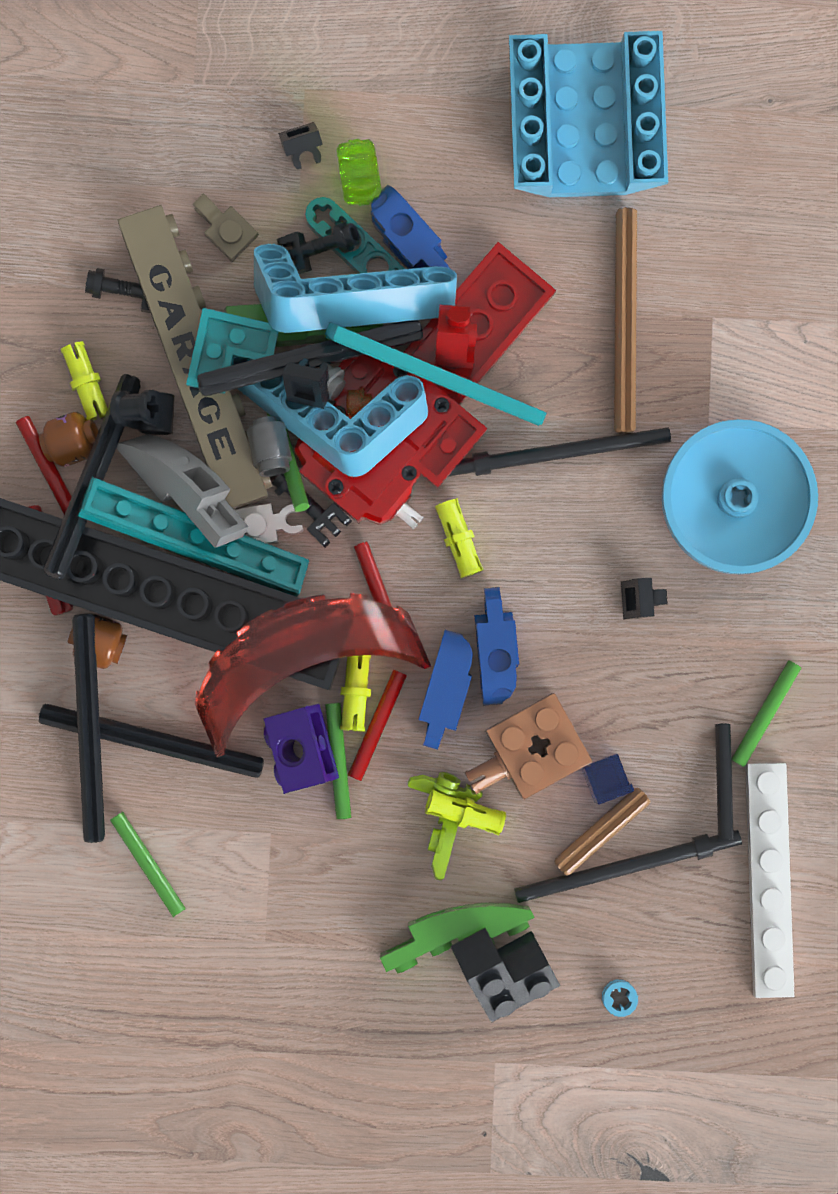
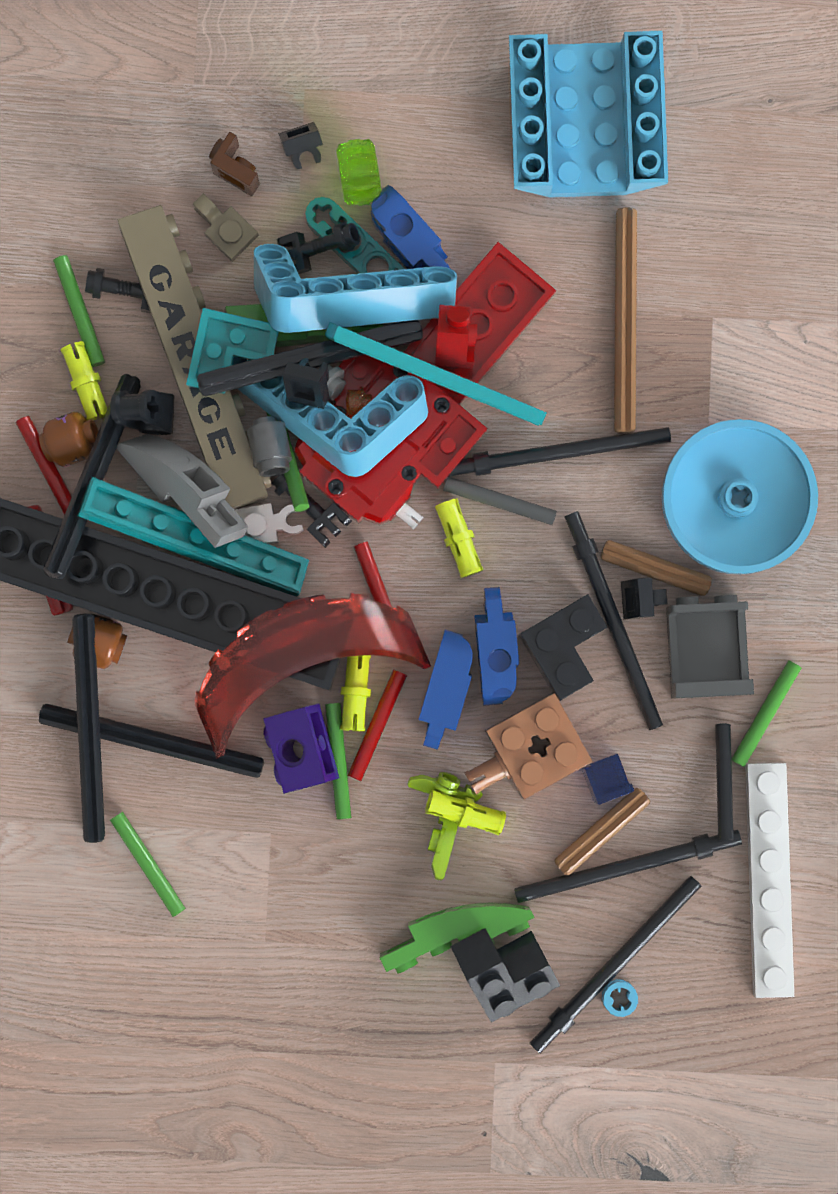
none -> bright green bar [53,255,105,367]
none -> reddish brown bracket [209,132,260,196]
none -> dark grey bar [443,477,557,525]
none -> black brick [519,594,608,701]
none -> black bar [529,876,702,1054]
none -> black bar [564,511,663,730]
none -> medium nougat axle [601,540,712,596]
none -> dark grey panel [666,595,754,699]

